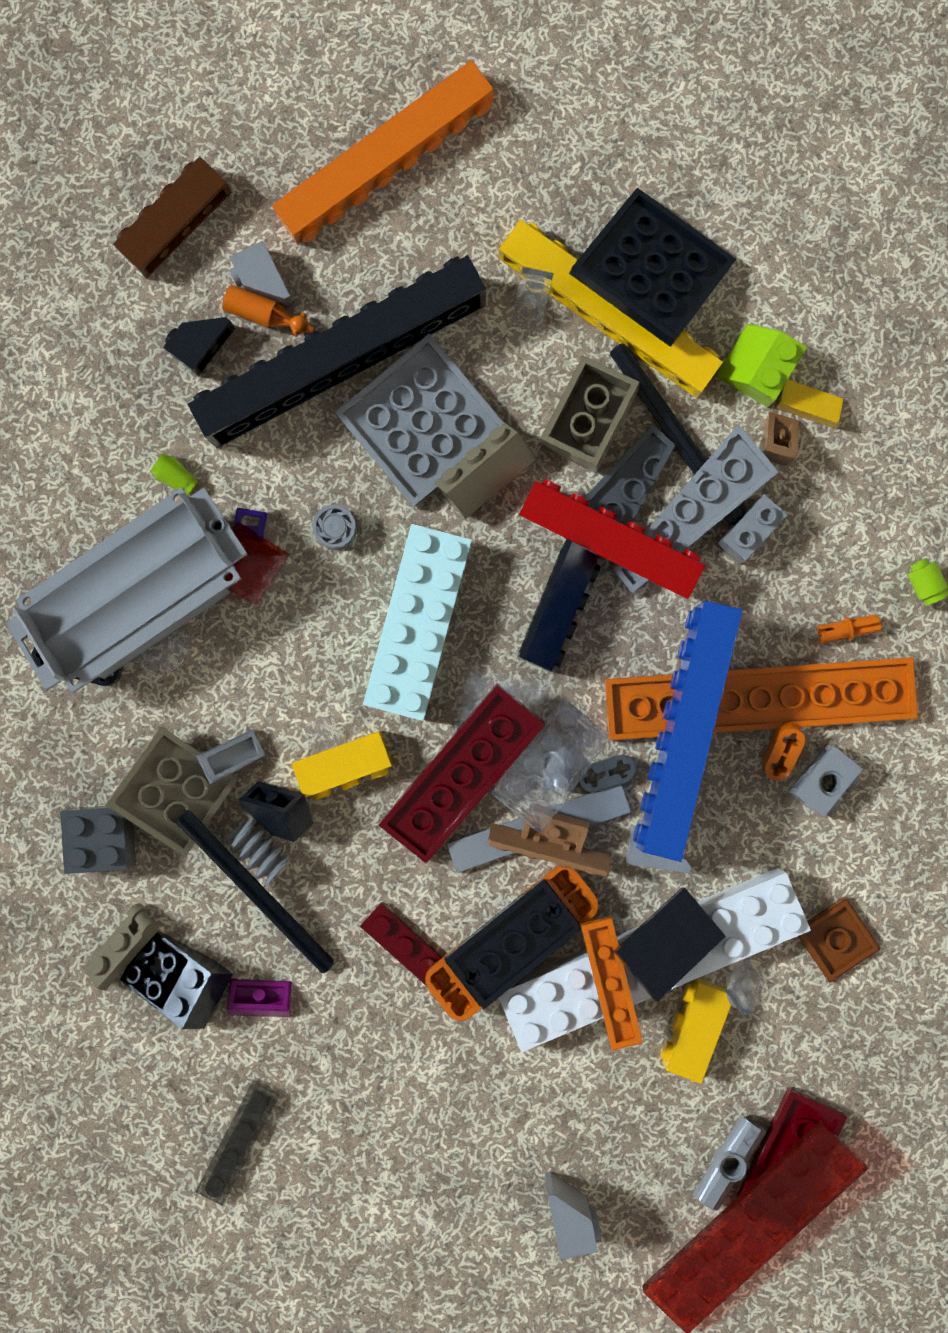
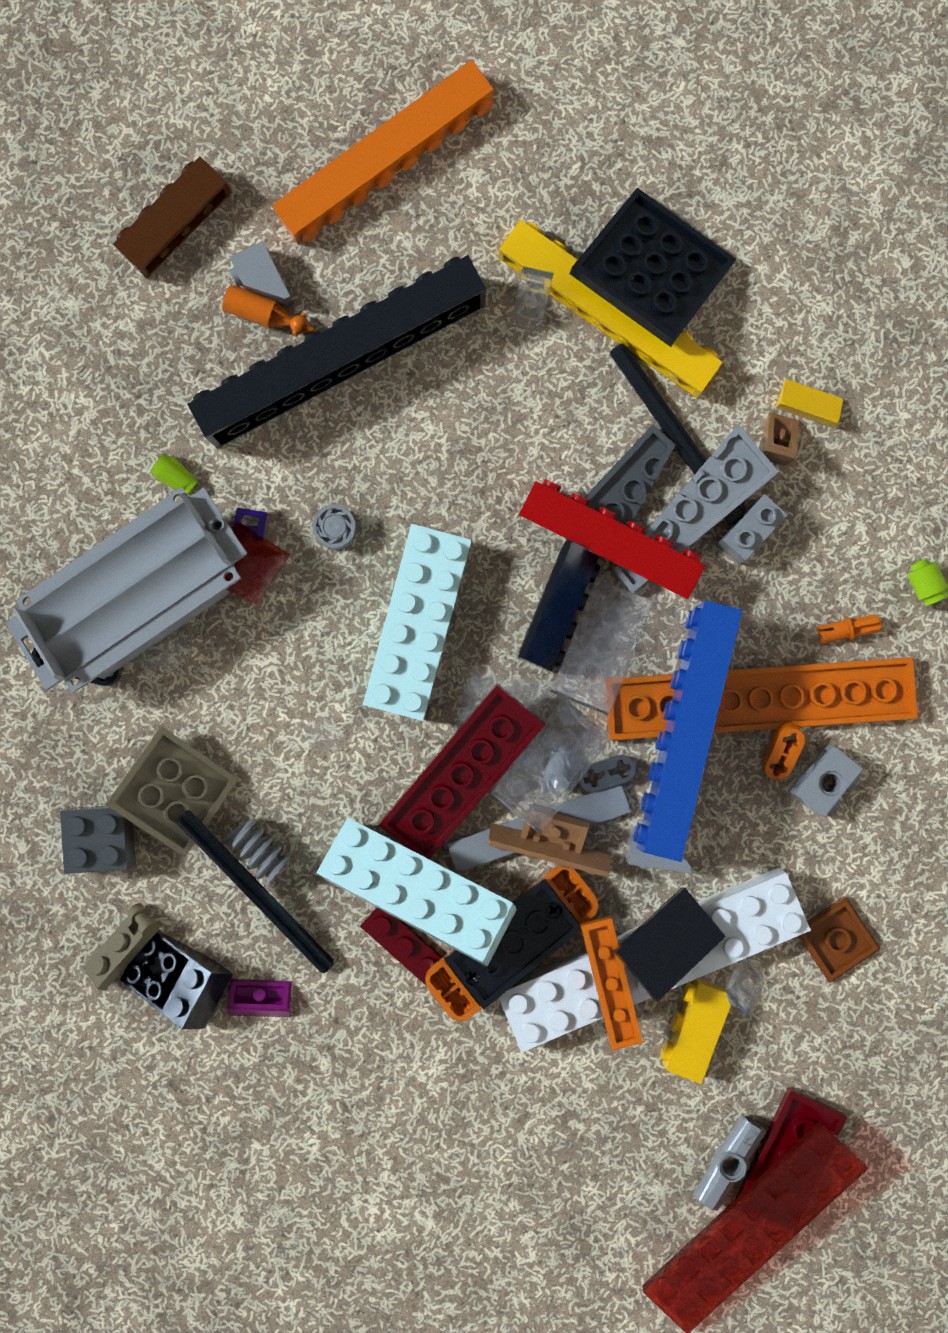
black slope [163,317,236,377] -> none
clear smoke plate [195,1079,281,1206] -> none
light grey tile [196,729,267,784] -> none
black slope [238,781,313,842] -> none
yellow brick [291,730,393,801] -> none
light grey plate [335,334,504,508] -> none
dark tan brick [435,423,536,519] -> none
dark tan brick [540,355,639,474] -> none
light grey slope [545,1172,602,1260] -> none
lime slope [715,324,807,408] -> none
none -> light aqua brick [316,817,517,966]
none -> clear plate [550,579,653,716]

